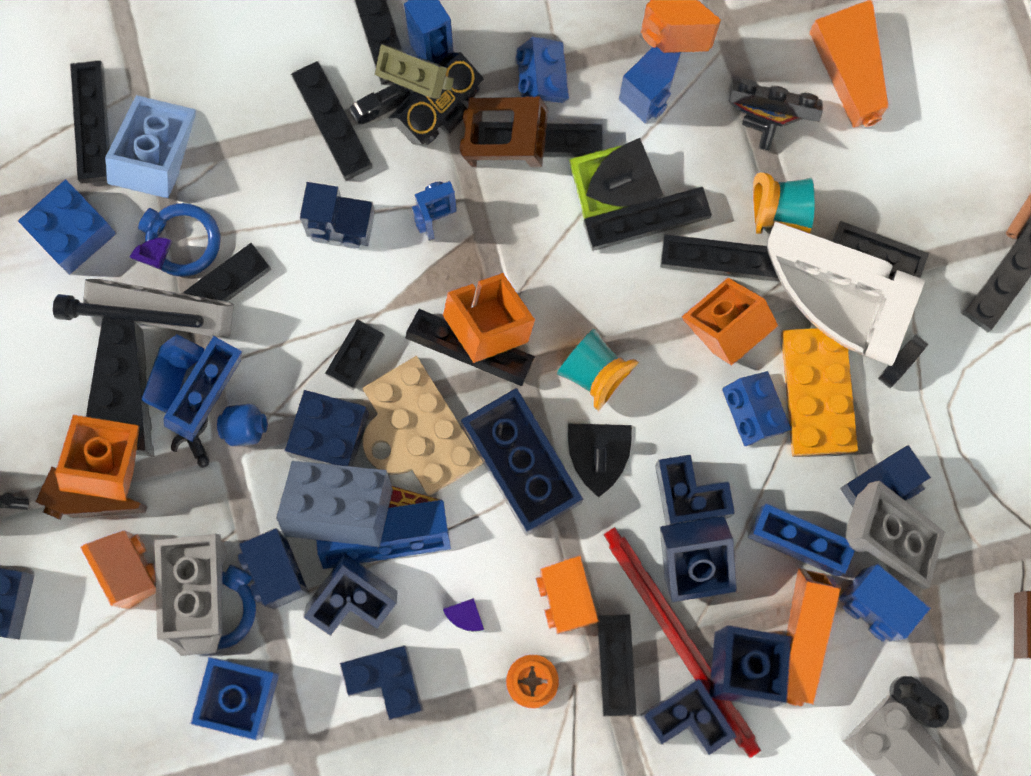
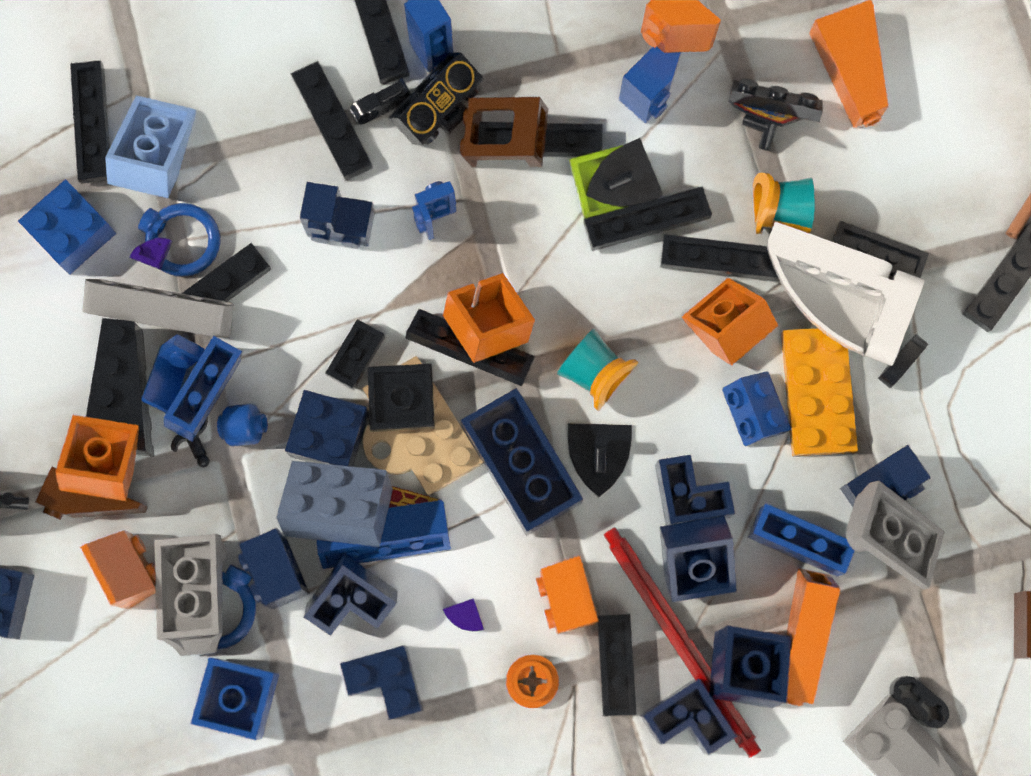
black piece [52,294,204,328] -> none
olive plate [375,44,454,99] -> none
blue bracket [516,37,569,103] -> none
blue brick [838,564,931,642] -> none
none -> black tile [367,364,435,432]

